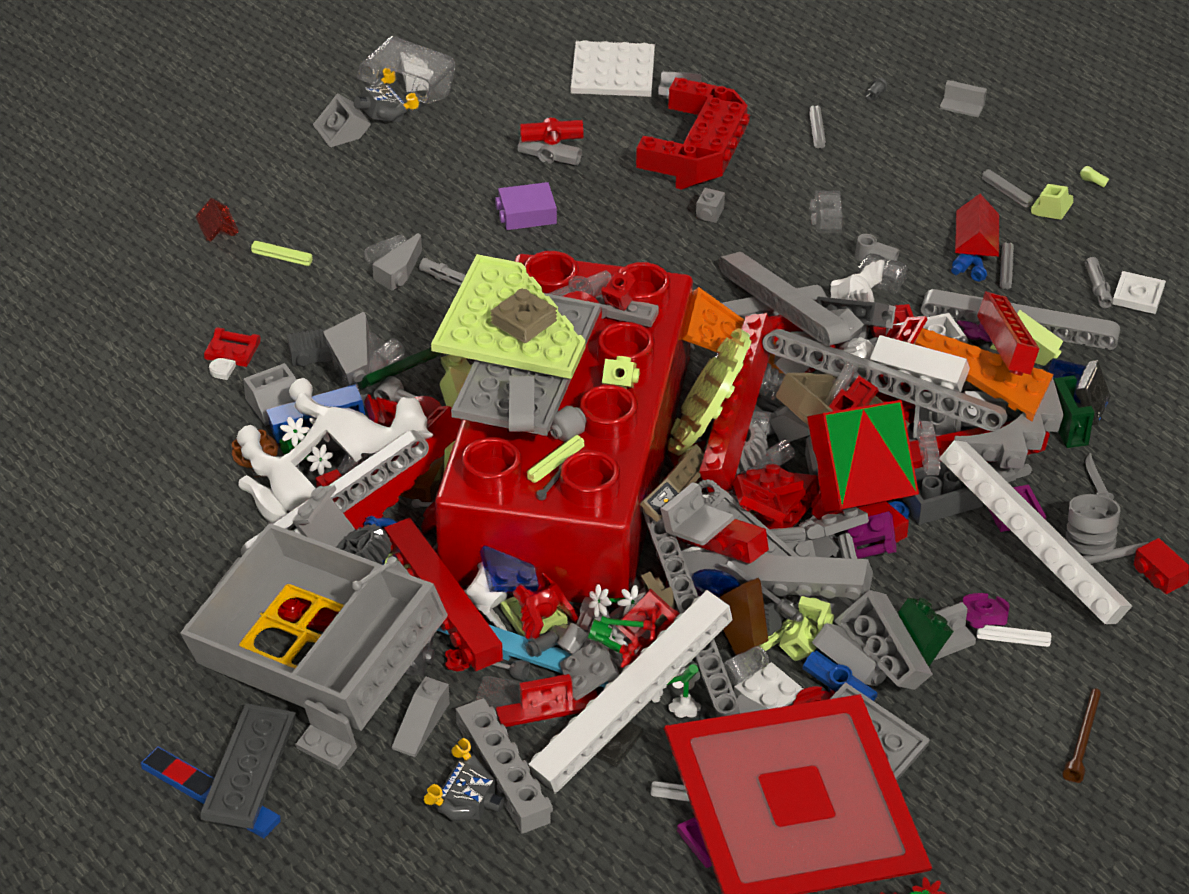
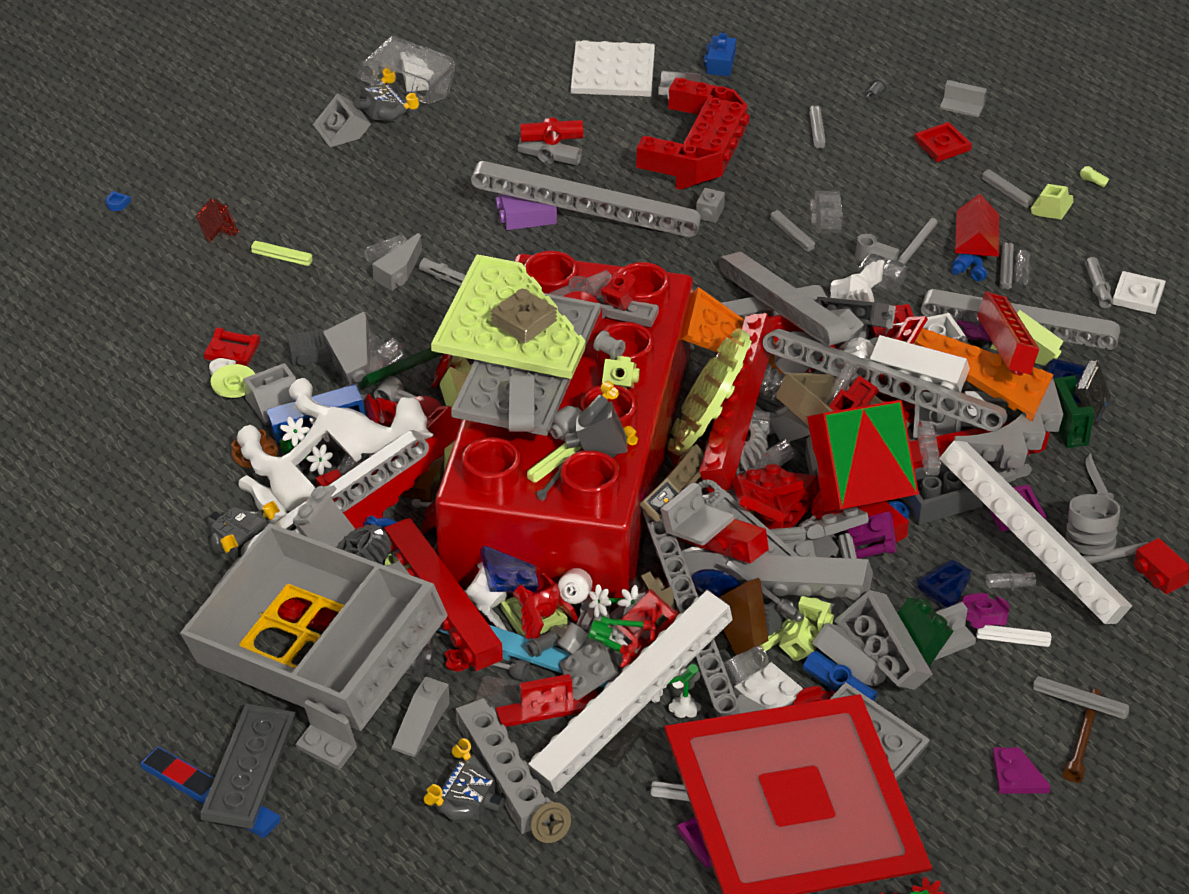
light grey hinge [352,557,398,591] -> none
none -> blue tile [105,191,131,211]
none -> dark grey torso [208,501,280,561]
none -> yellowish green dish [211,364,255,398]
none -> red dish [431,354,456,388]
none -> light grey beam [471,161,701,237]
none -> dark tan gear [529,801,571,843]
none -> white head [558,568,592,604]
none -> dark grey torso [565,381,638,458]
none -> light grey bush [593,330,626,360]
none -> blue brick [703,33,736,76]
none -> light grey axle [770,210,815,252]
none -> light grey bar [892,218,938,271]
none -> red plate [914,122,972,162]
none -> clear blue wing [918,559,971,608]
none -> clear axle [985,571,1036,590]
none -> magenta wing [993,747,1050,794]
none -> clear axle [1014,250,1031,286]
none -> light grey axle [1033,676,1129,719]

